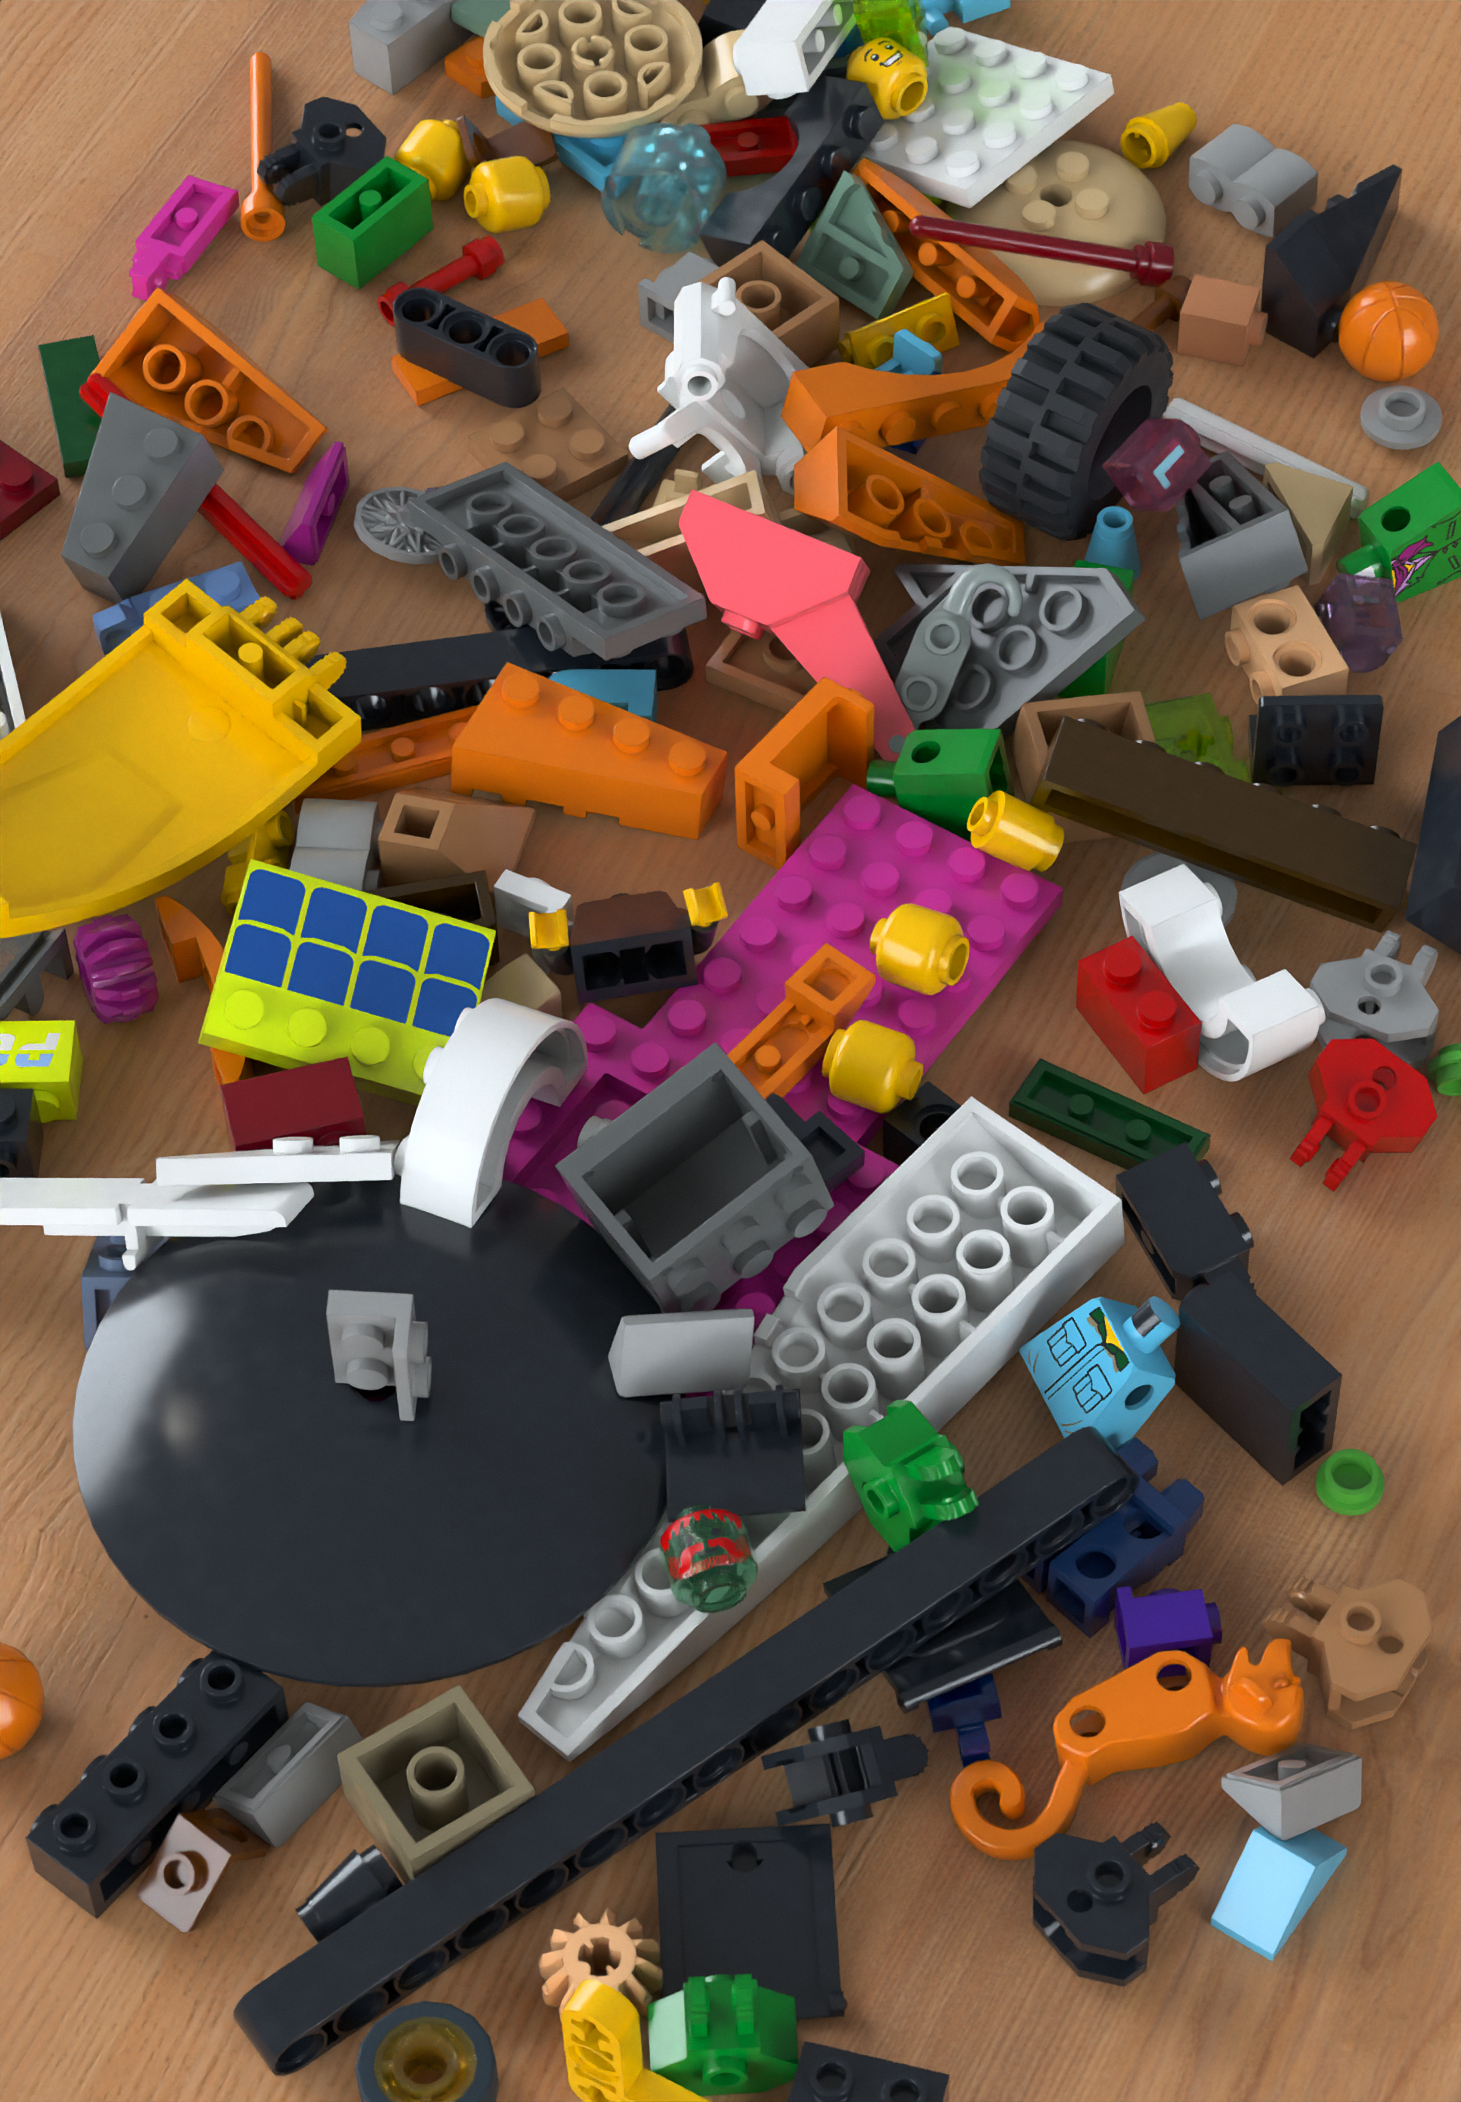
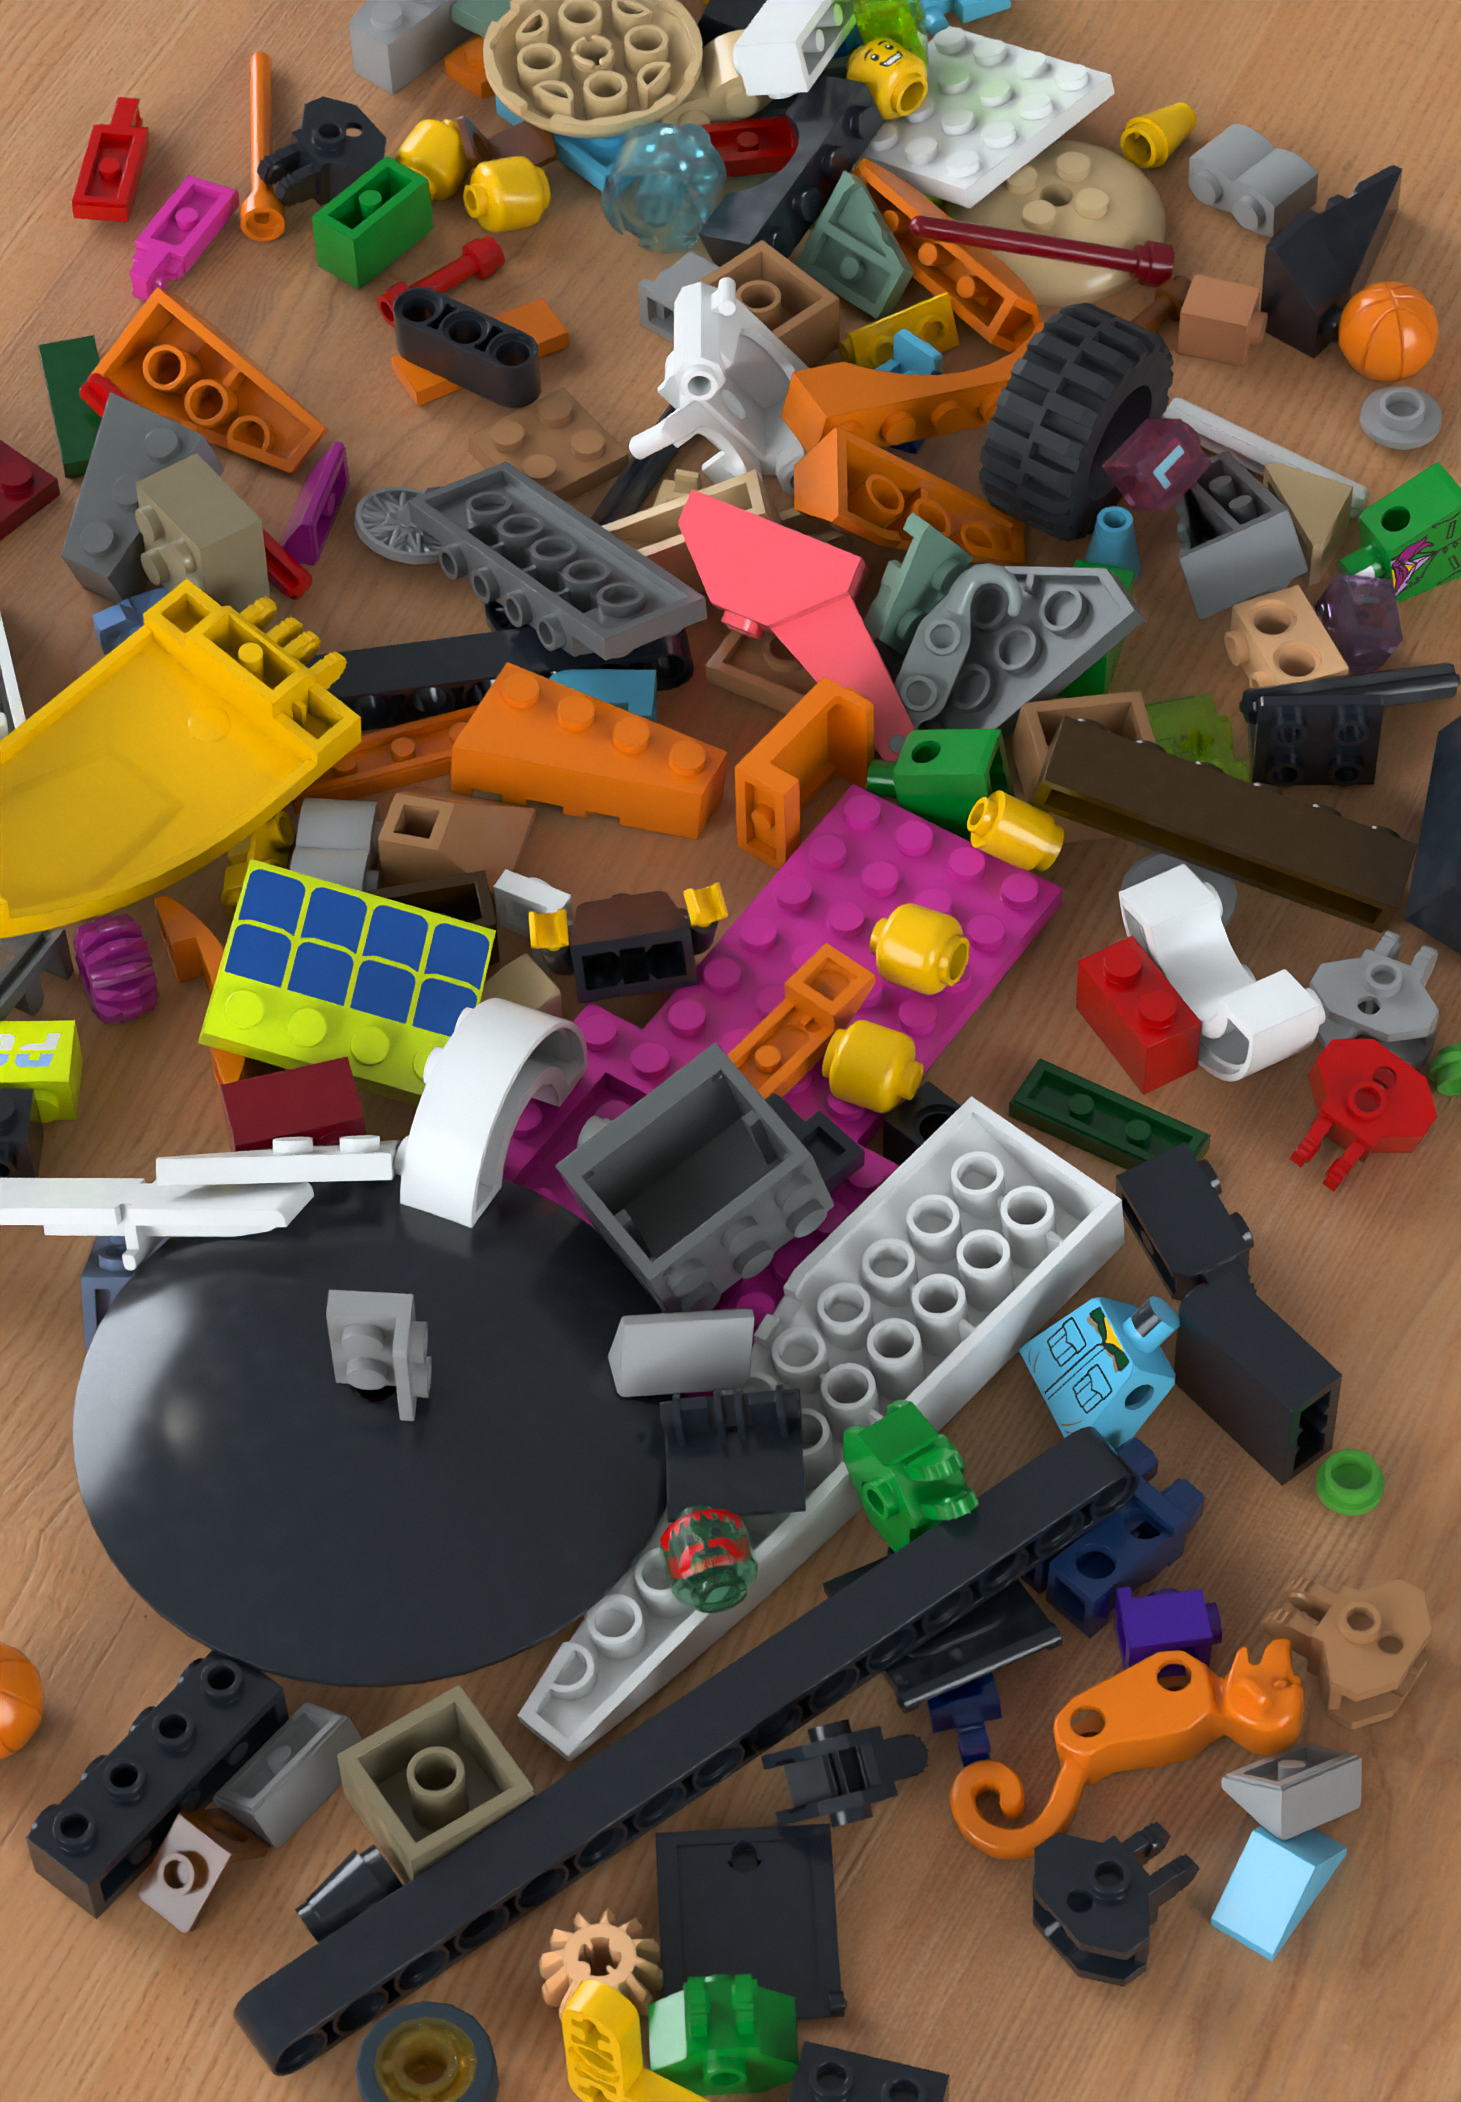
none -> red hinge [71,97,150,222]
none -> dark tan brick [135,453,270,613]
none -> sand green wing [863,512,974,655]
none -> black axle [1239,662,1461,725]

